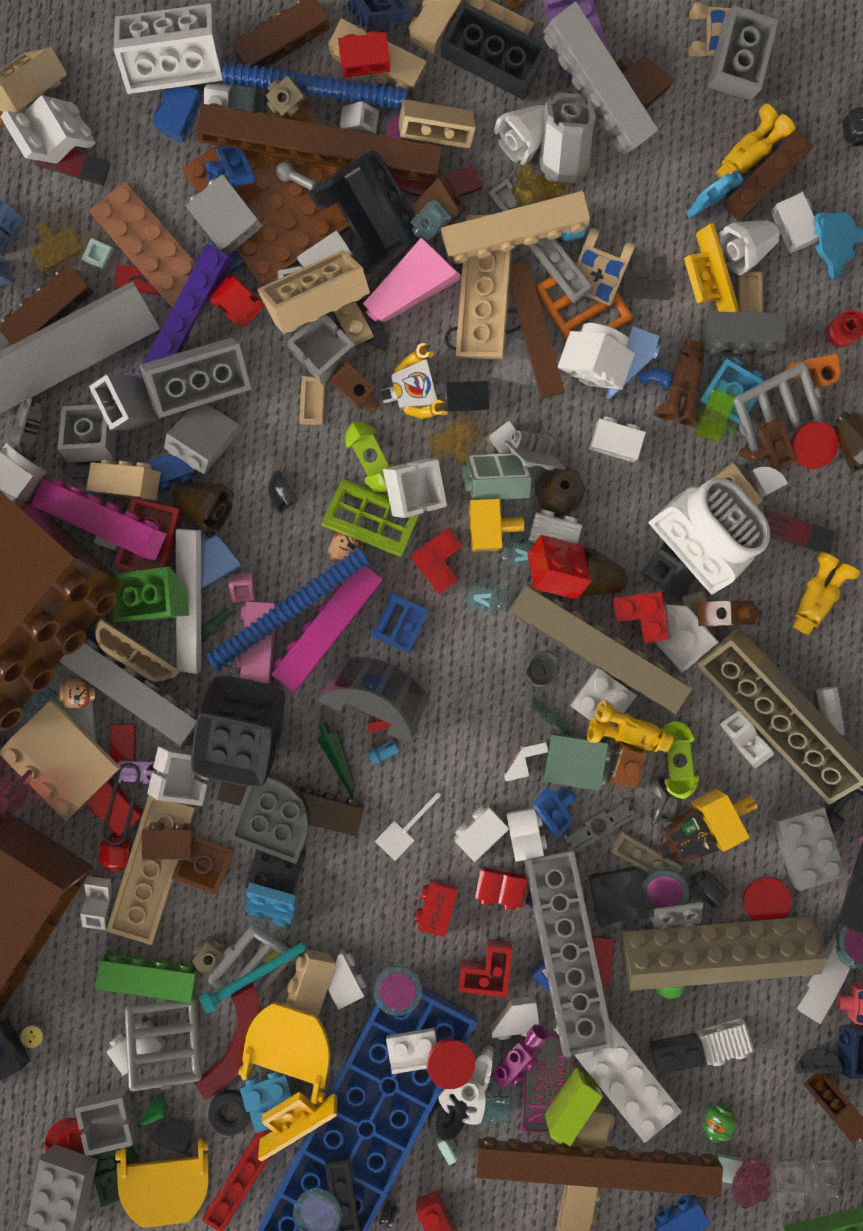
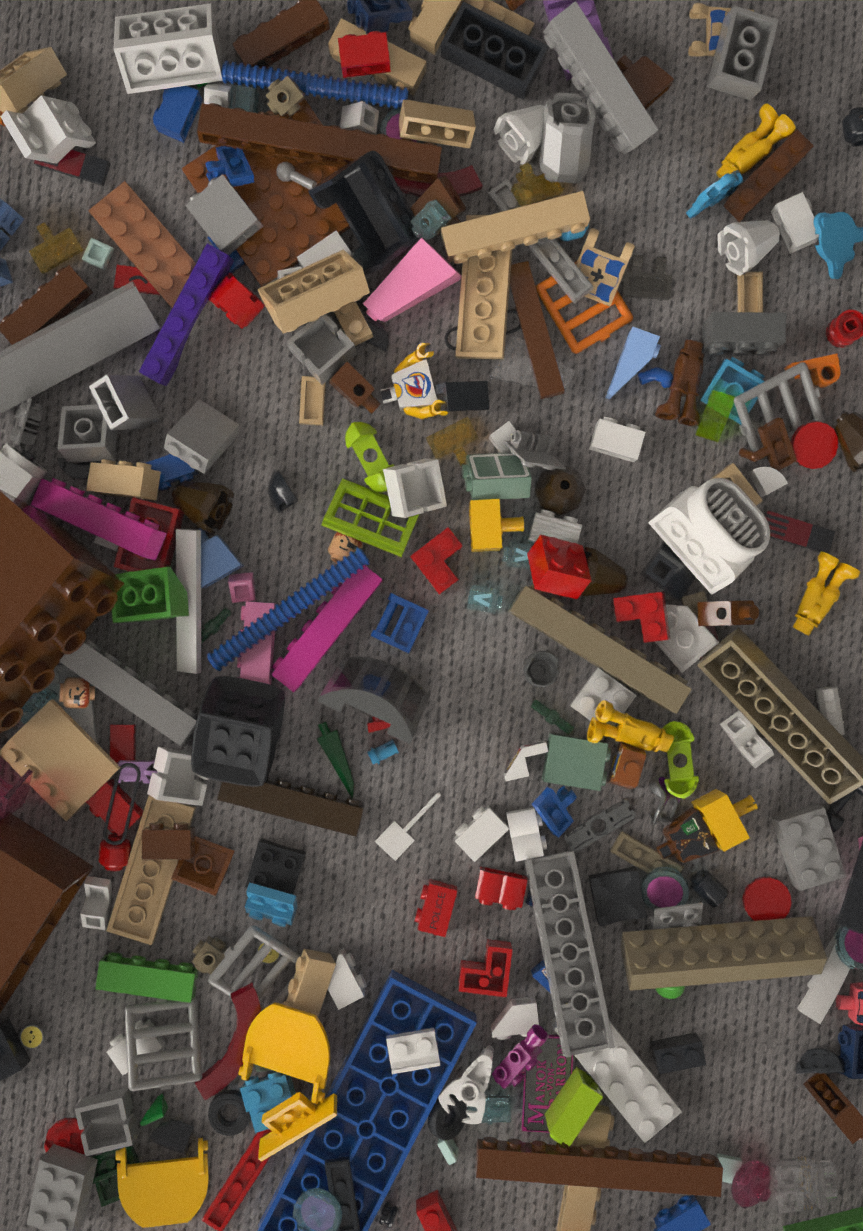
tan brick [95,618,180,682] -> none
light grey brick [139,337,251,418] -> none
teal piece [199,942,308,1014] -> none
dark grey plate [228,775,309,864] -> none
tile [374,965,422,1016] -> none
red tile [426,1038,476,1089] -> none
white piece [558,323,635,389] -> none
red tile [592,936,614,987] -> none
yellow bracket [684,223,740,312] -> none
white brick [696,1018,754,1066] -> none
bright green head [702,1103,738,1143] -> none

